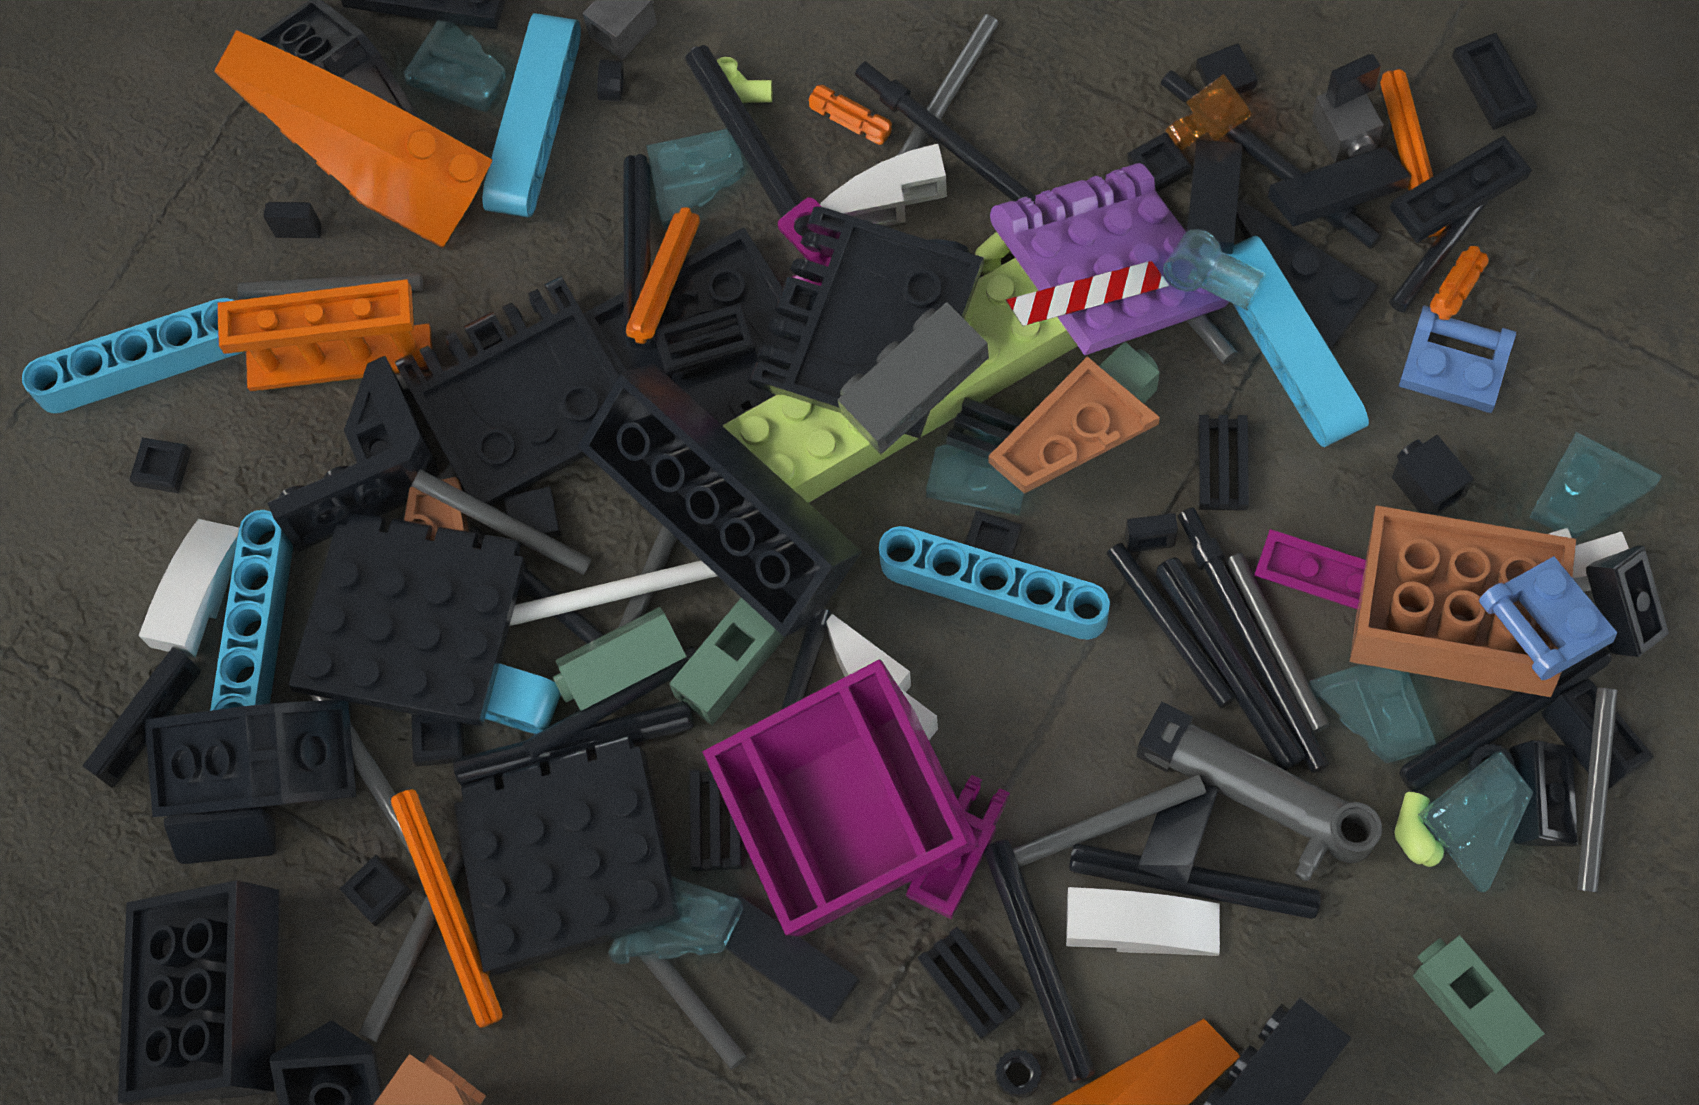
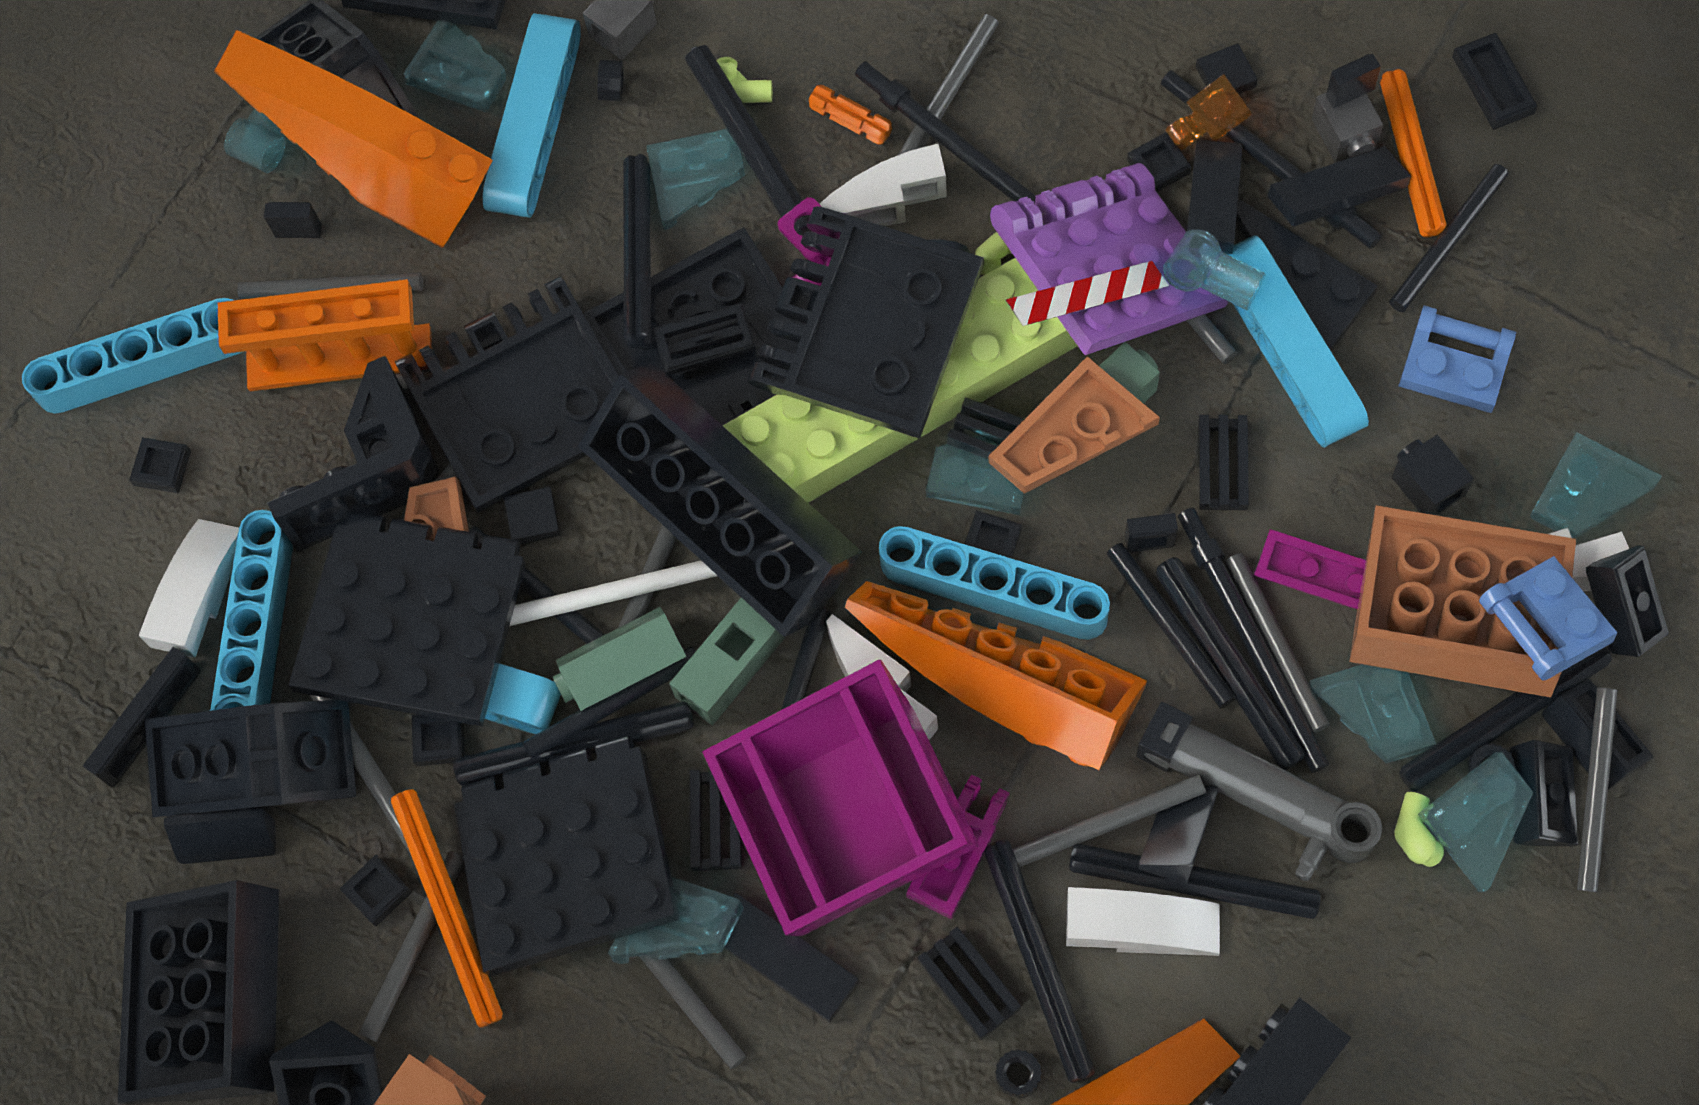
dark grey bar [412,469,592,575] -> none
orange axle [626,207,700,344] -> none
dark grey brick [837,302,989,455] -> none
black tile [1389,135,1532,243] -> none
sand green brick [1413,935,1545,1074] -> none
orange axle [1430,246,1489,320] -> none
none -> clear light blue piece [224,108,286,173]
none -> orange wedge [845,581,1147,770]

